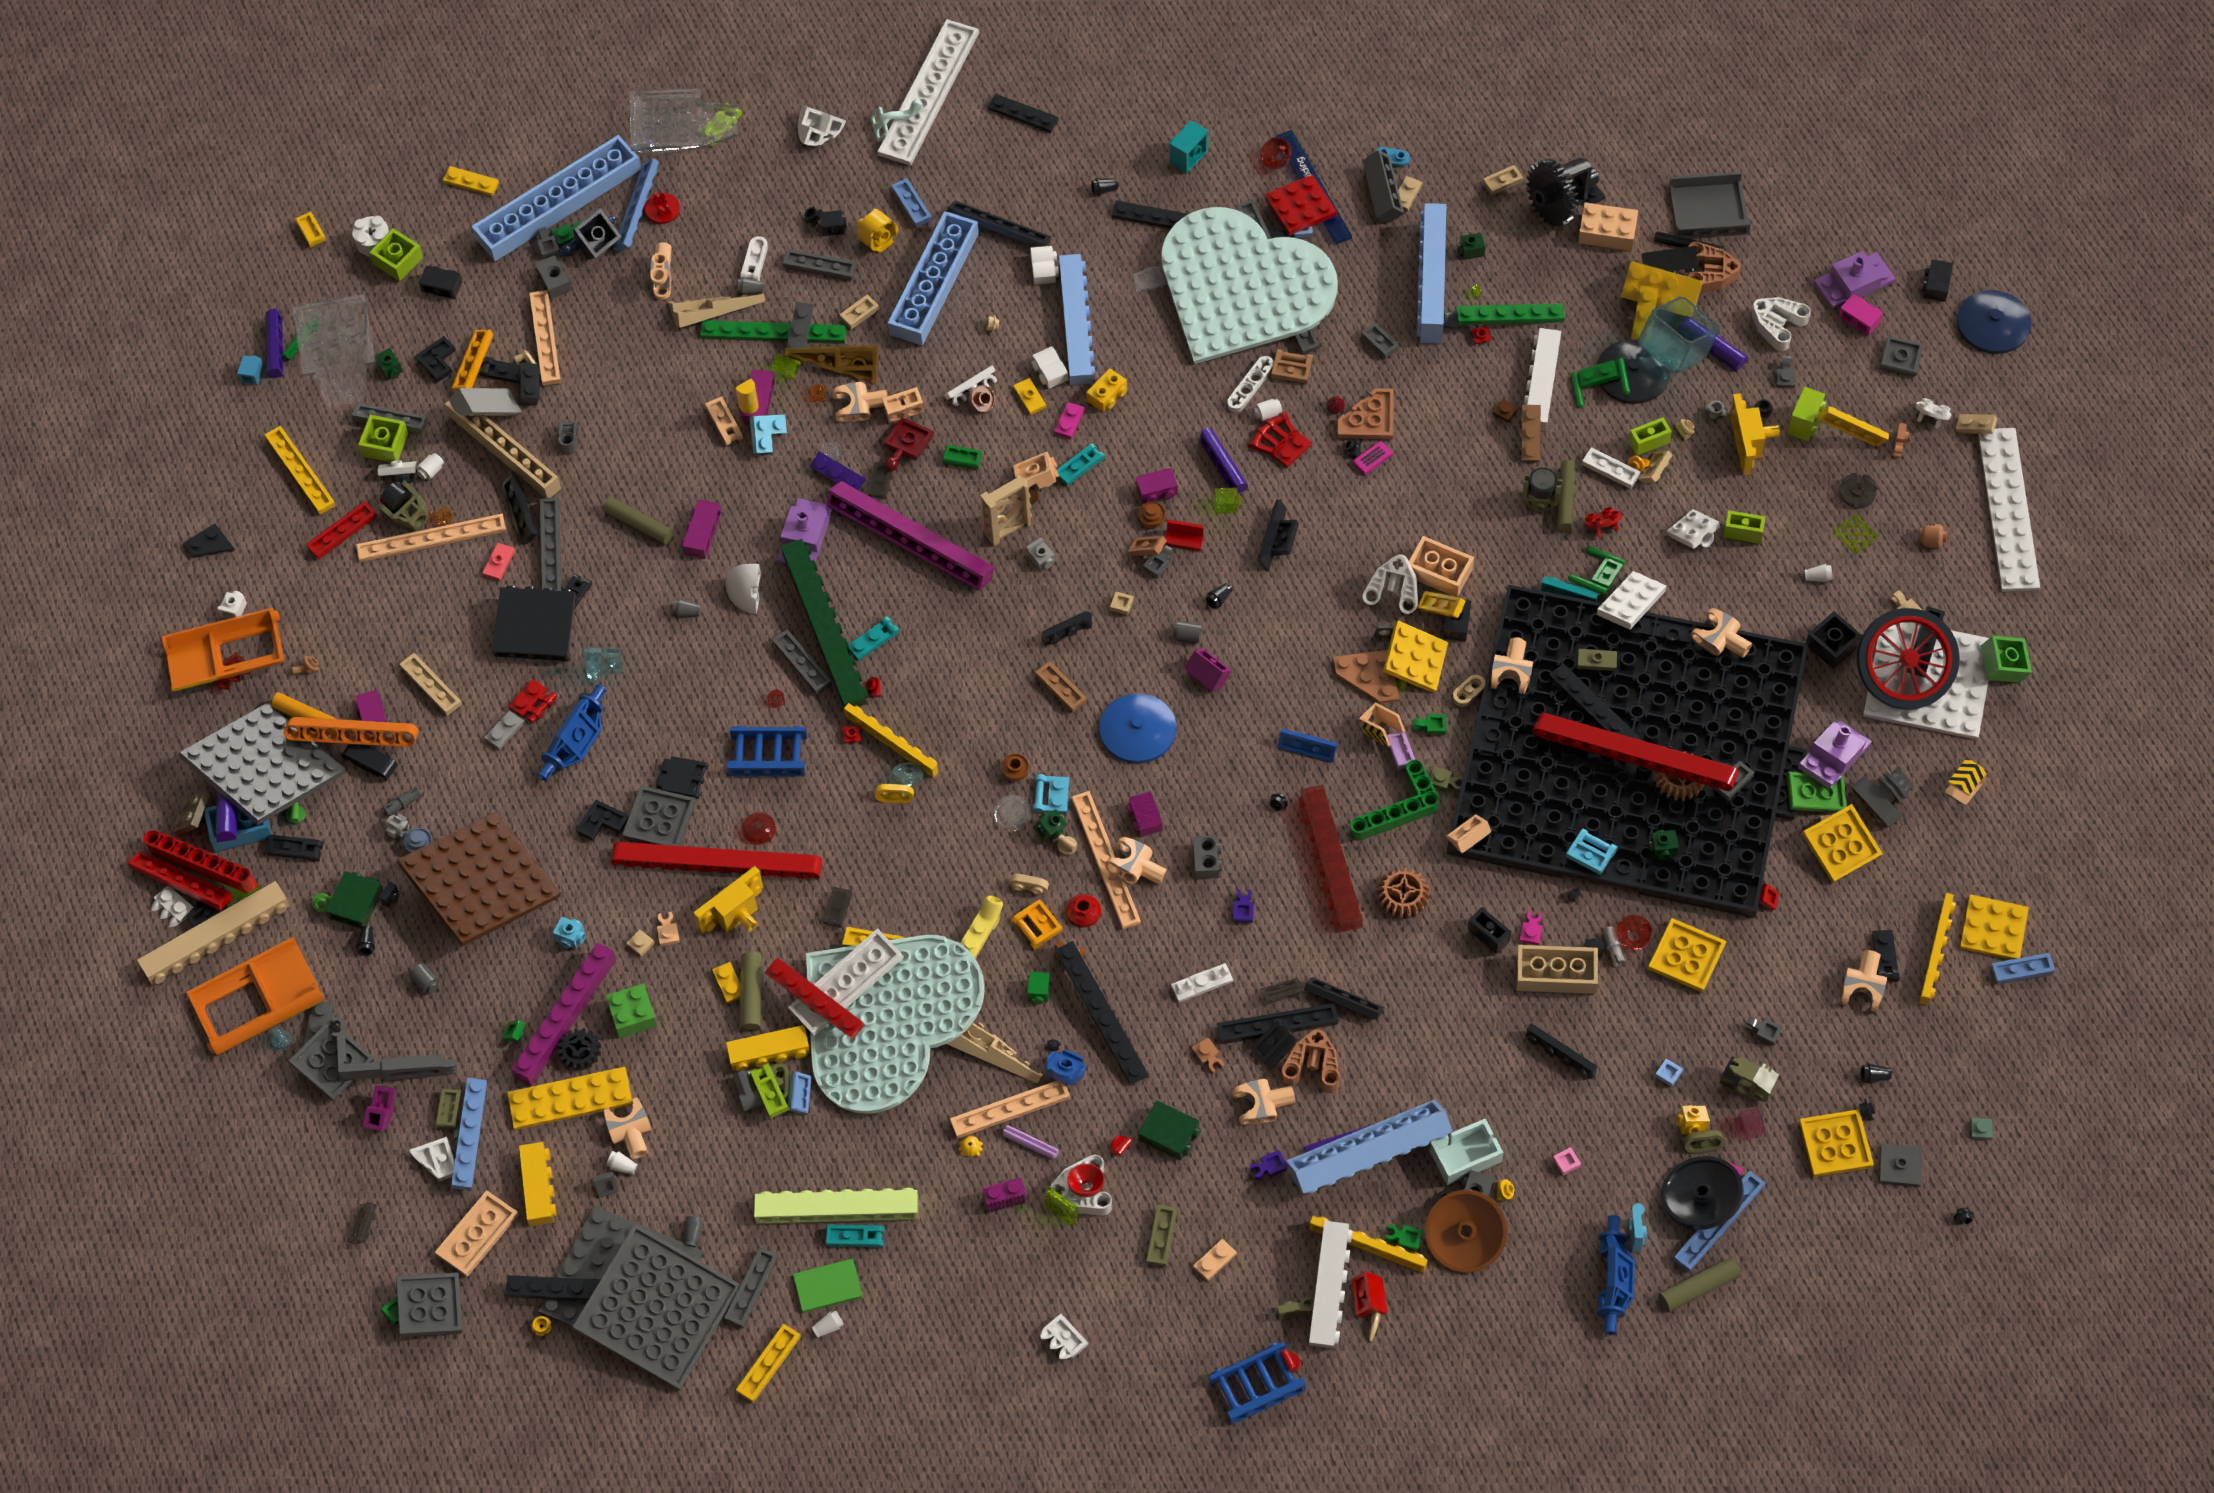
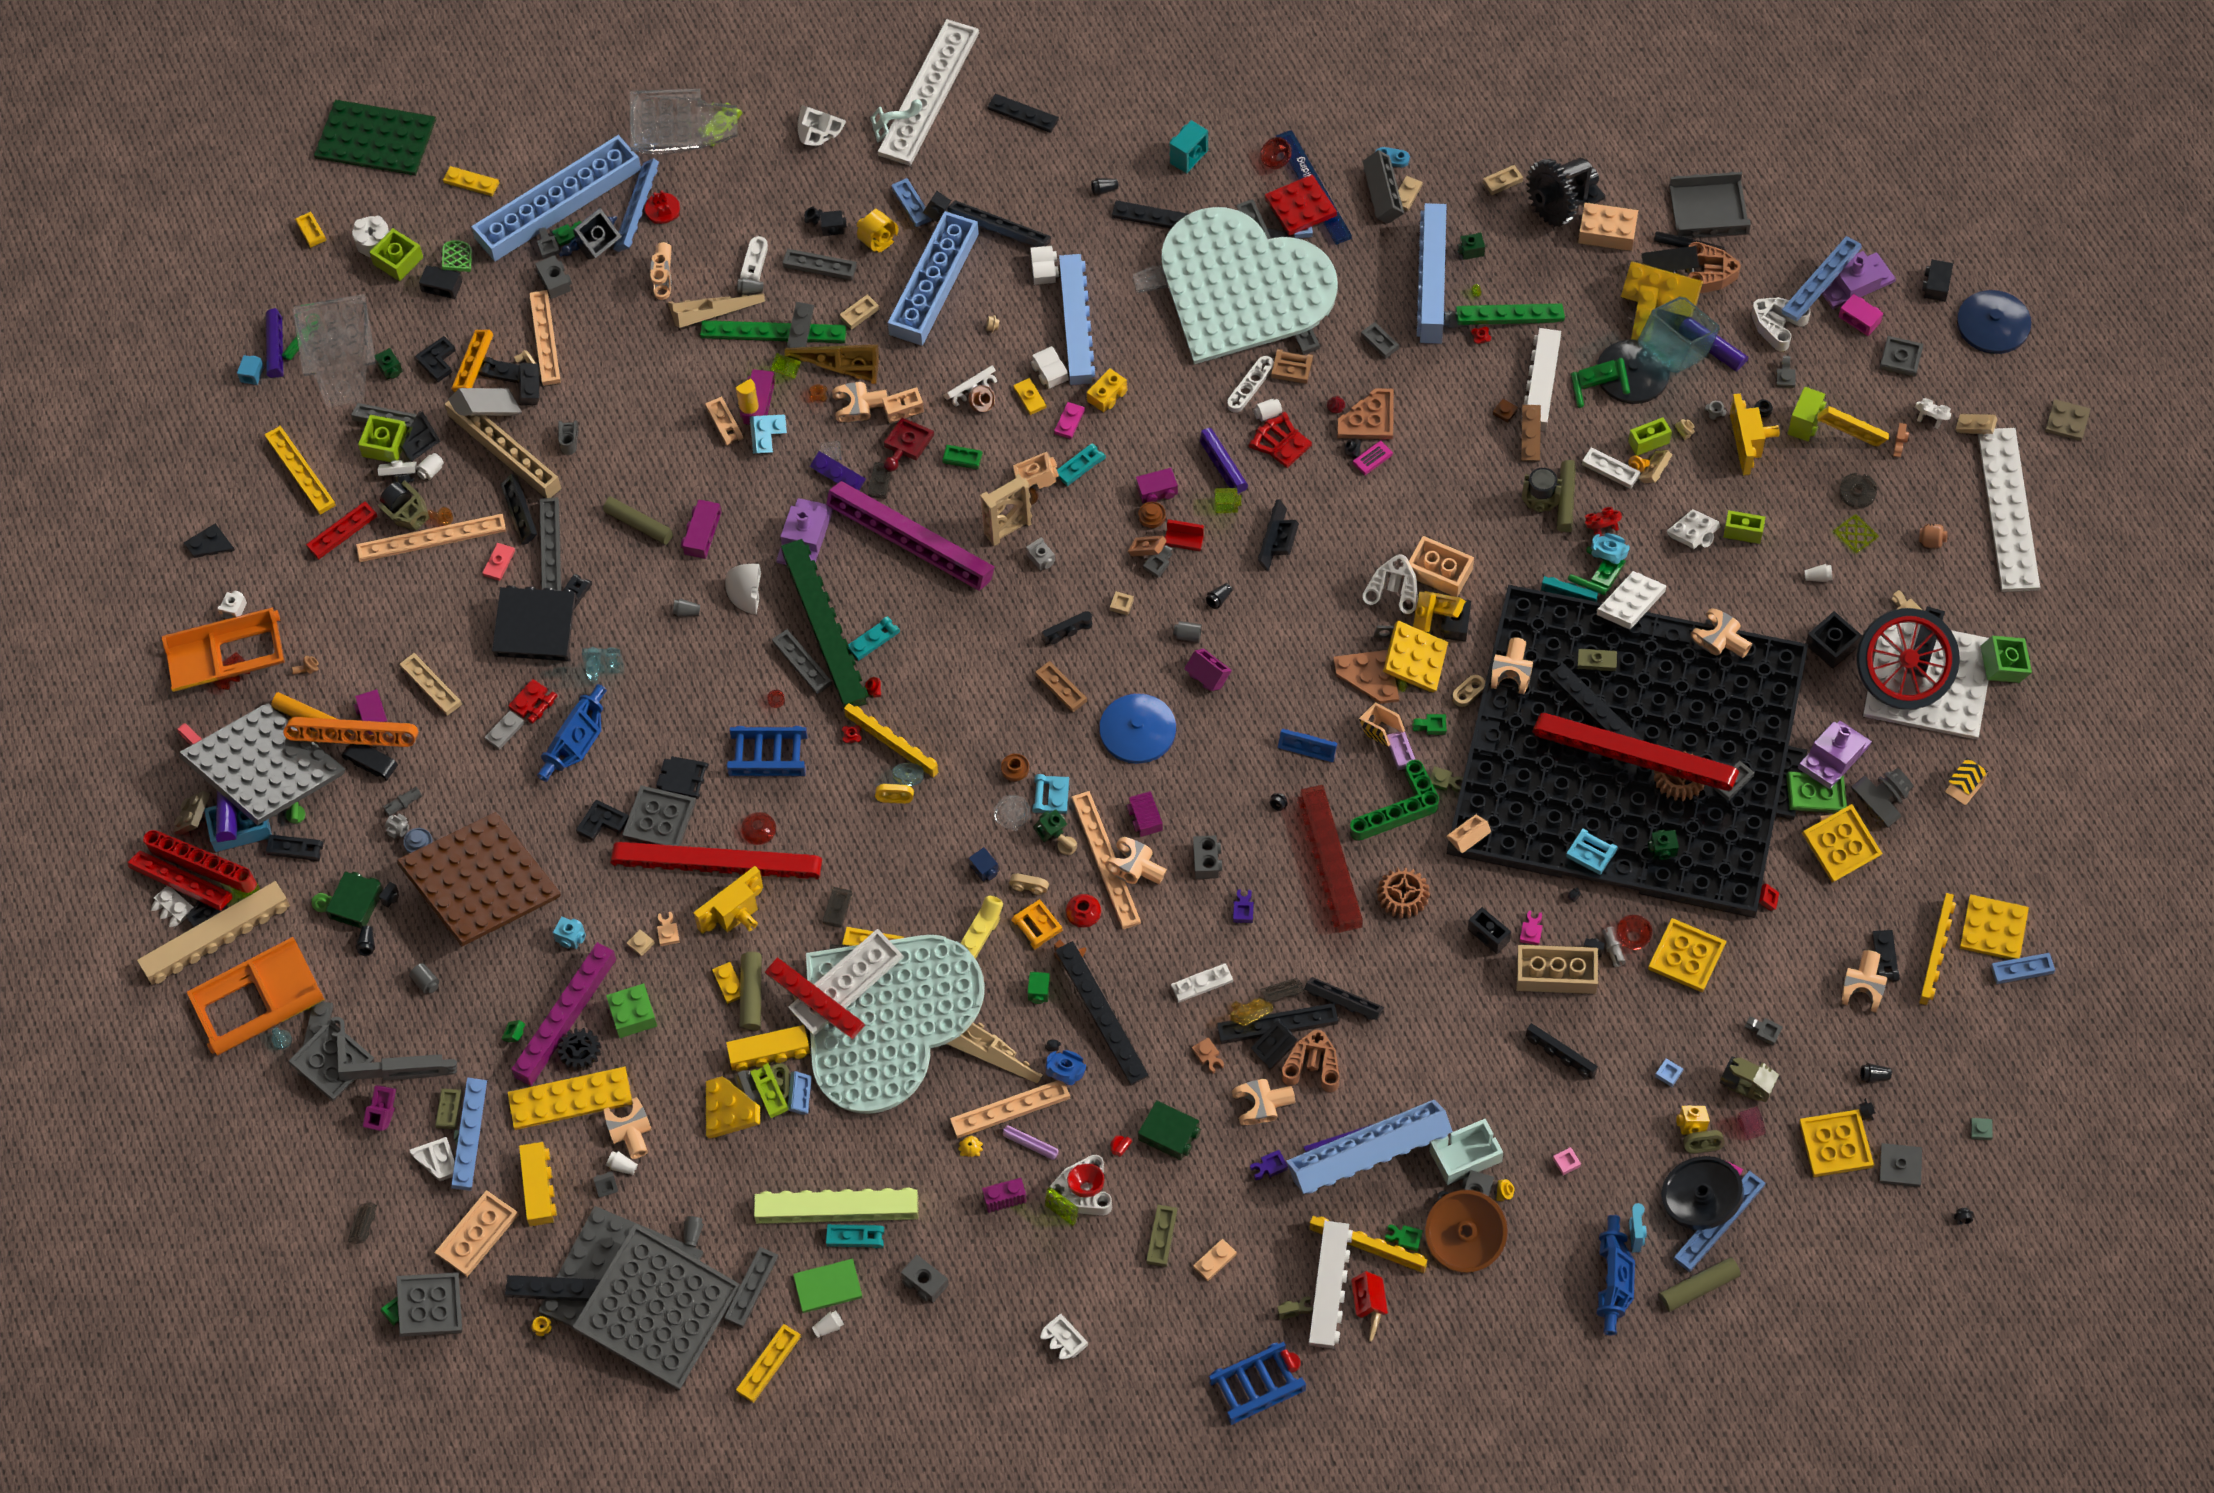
none -> coral beam [177,723,202,746]
none -> dark green plate [314,99,436,176]
none -> black wing [400,411,440,462]
none -> bright green window [442,240,472,272]
none -> yellow plate [706,1076,760,1138]
none -> dark grey brick [901,1255,949,1303]
none -> black brick [922,191,952,222]
none -> dark blue brick [969,847,999,882]
none -> clear yellow plate [1230,998,1273,1026]
none -> yellow plate [1413,592,1436,632]
none -> medium azure plate [1591,533,1629,564]
none -> medium blue plate [1782,236,1861,322]
none -> dark tan plate [2045,399,2090,441]

